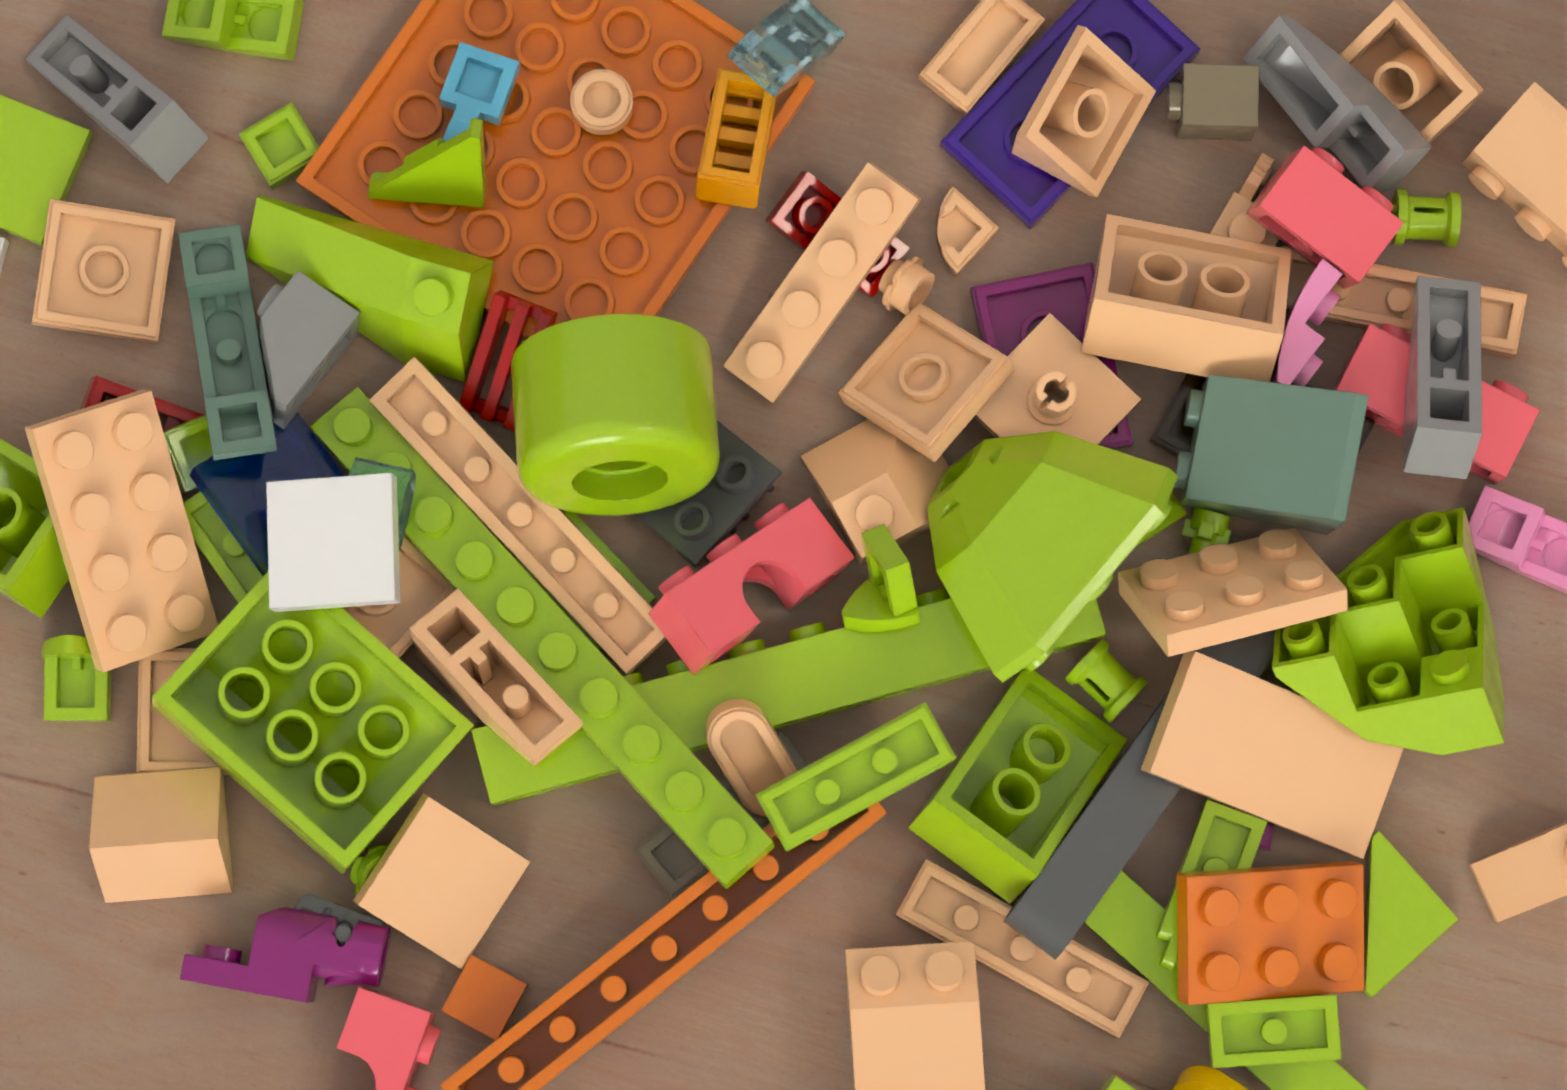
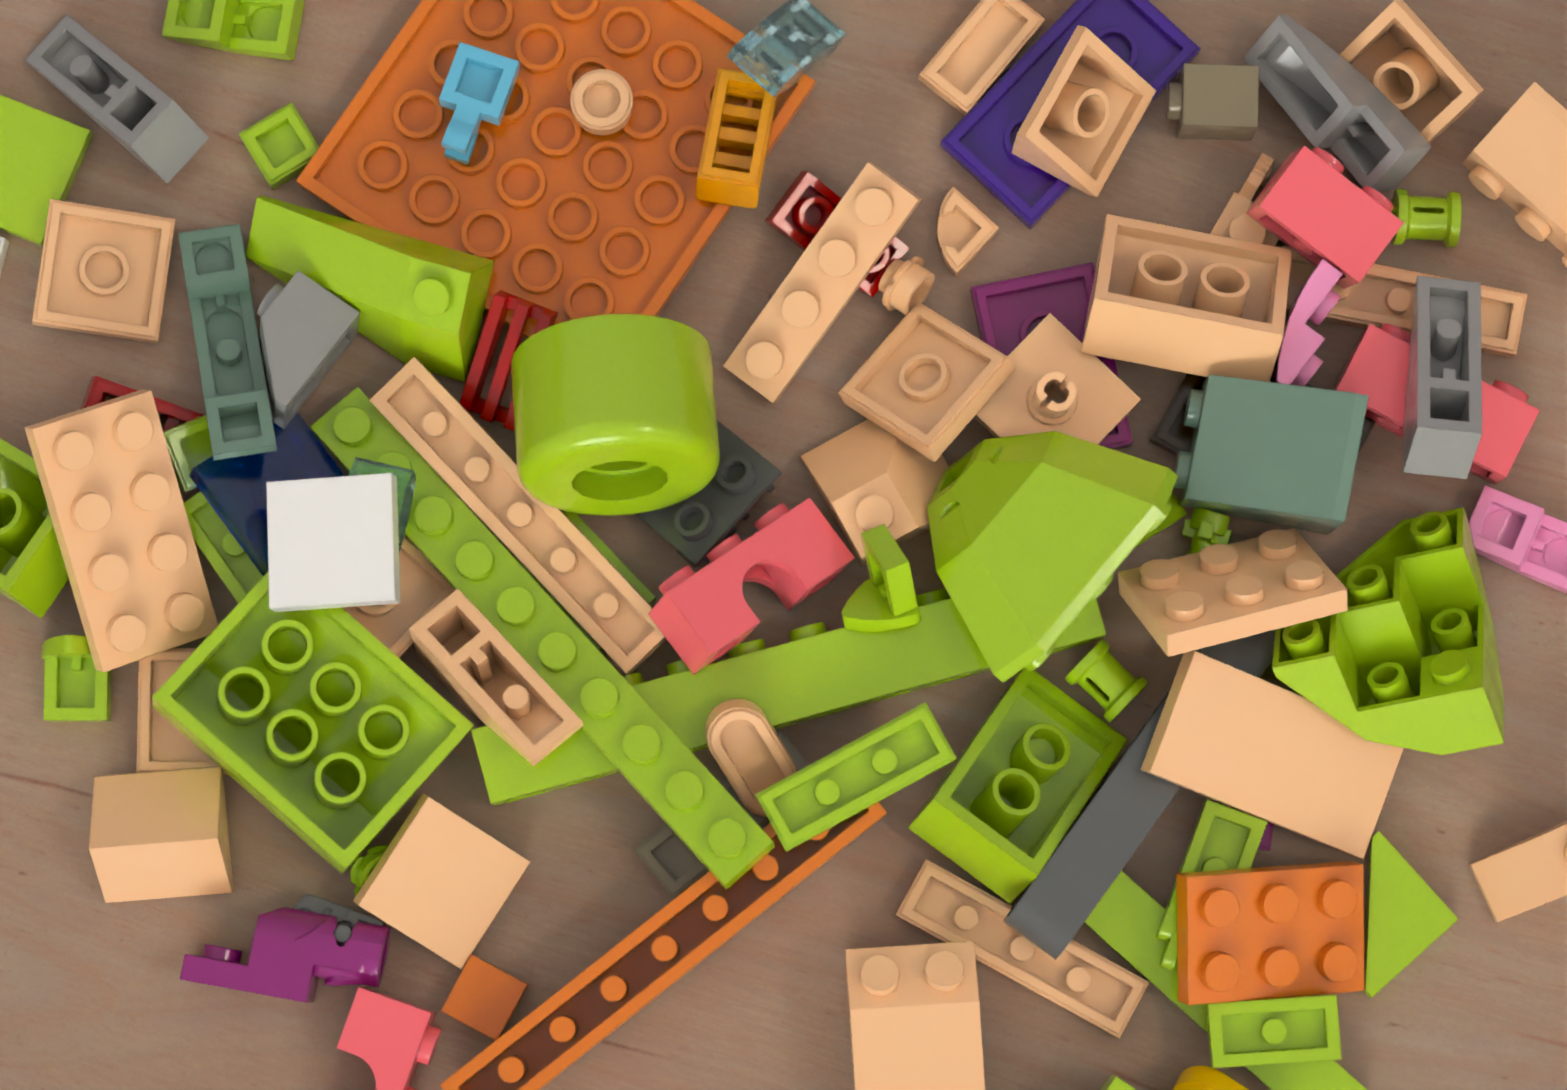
lime tile [368,118,486,208] -> none

